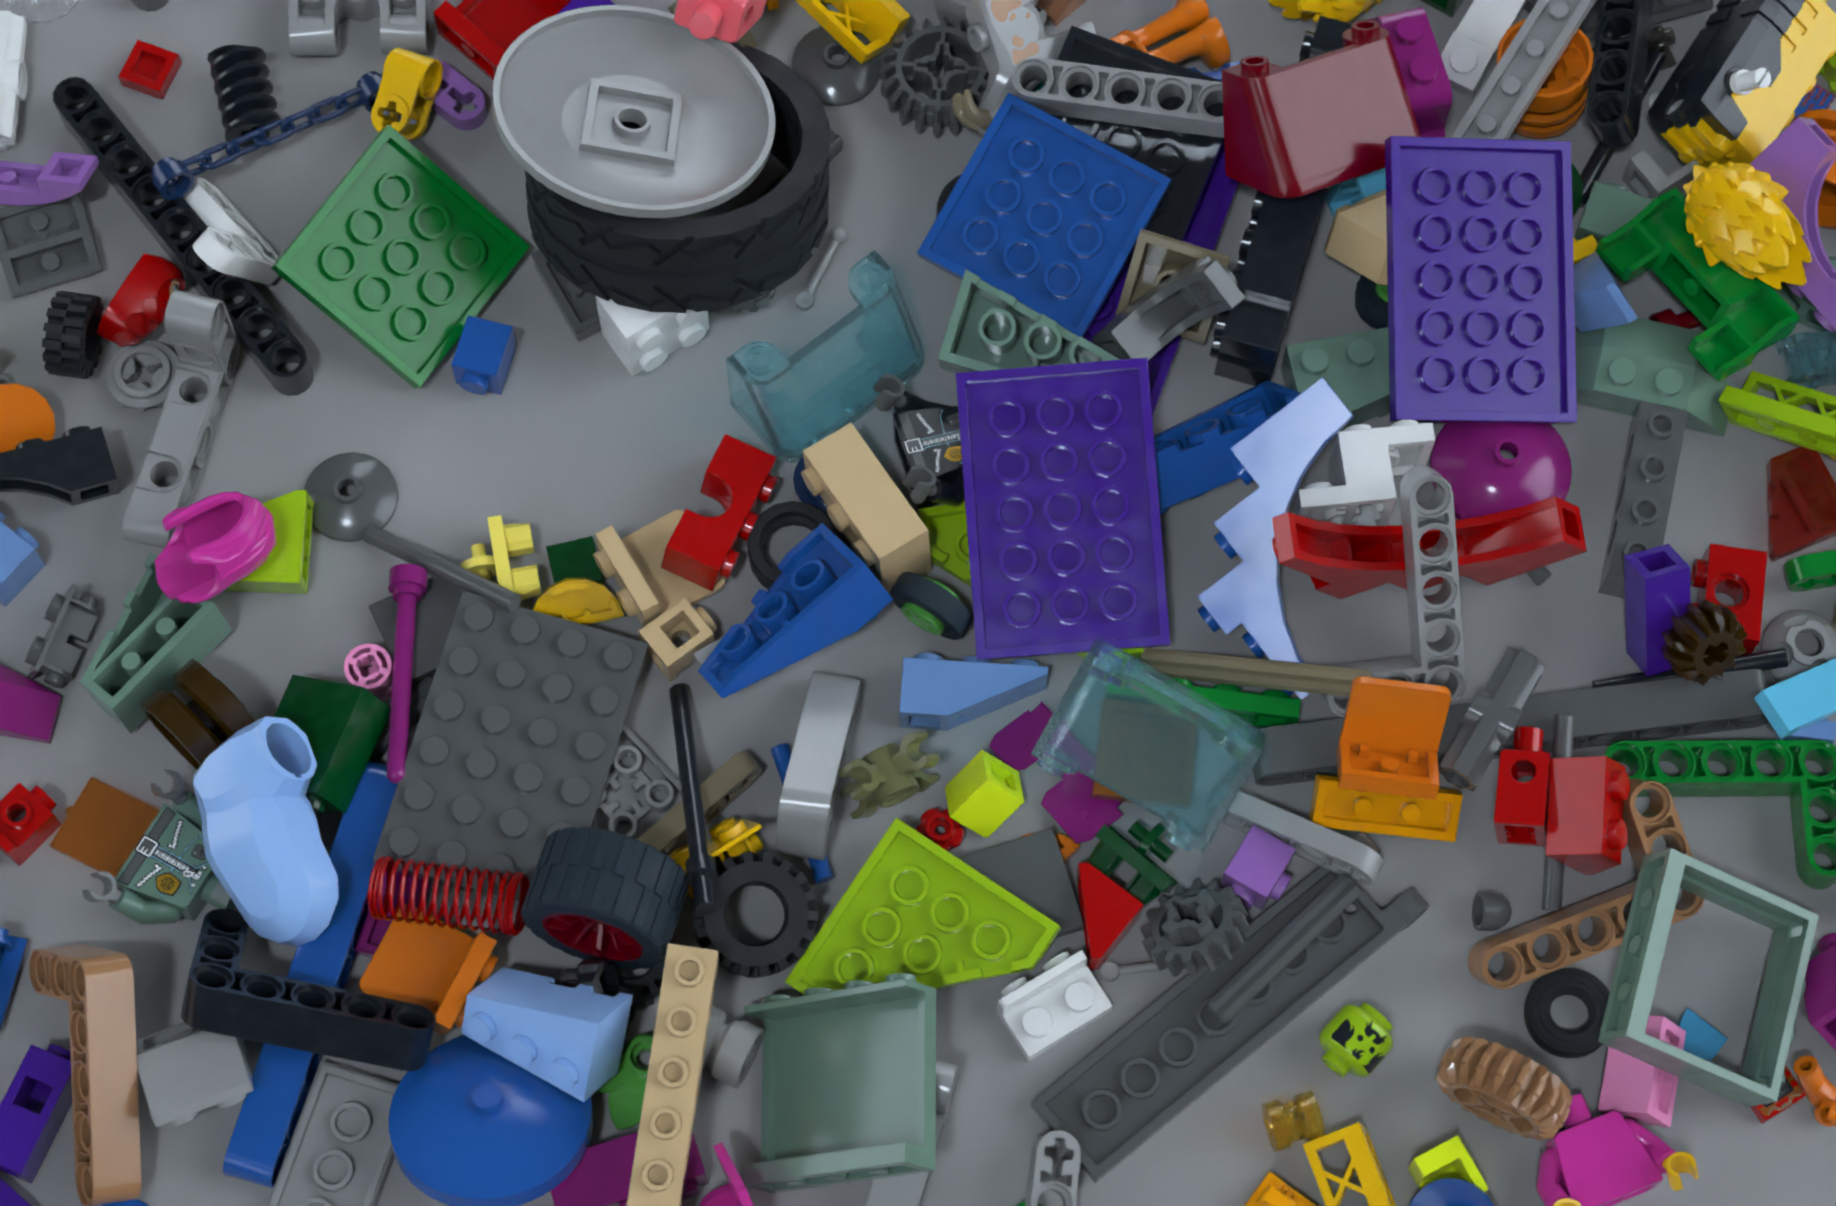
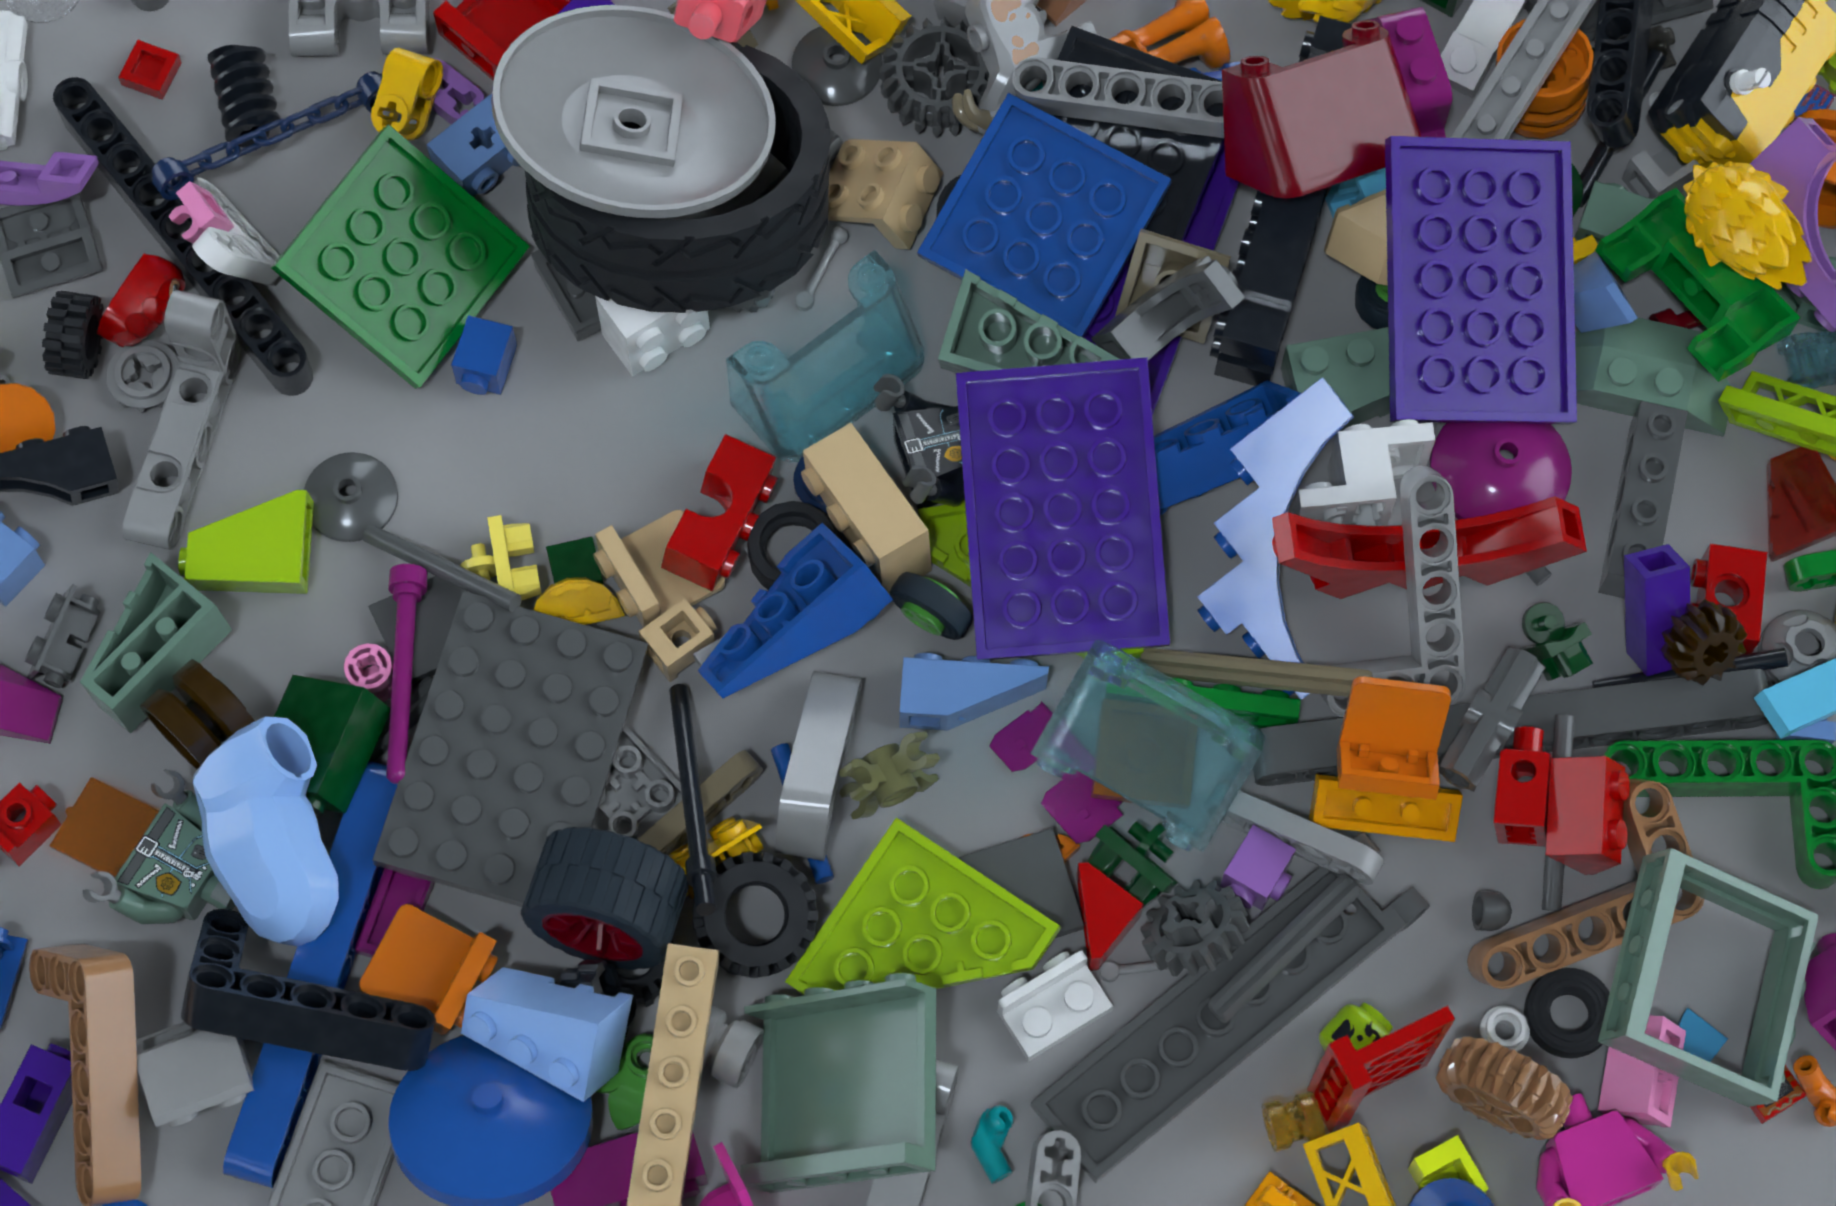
dark pink hair [154,491,276,604] -> none
red piece [367,855,530,936] -> none
red plate [916,808,964,852] -> none
neon yellow panel [945,750,1024,838] -> none
none -> bright pink tile [169,181,234,243]
none -> medium blue brick [426,93,519,197]
none -> tan bracket [828,139,943,250]
none -> teal arm [971,1105,1013,1184]
none -> red fence [1307,1005,1455,1133]
none -> white plate [1479,1005,1530,1052]
none -> dark green hips [1520,602,1593,681]

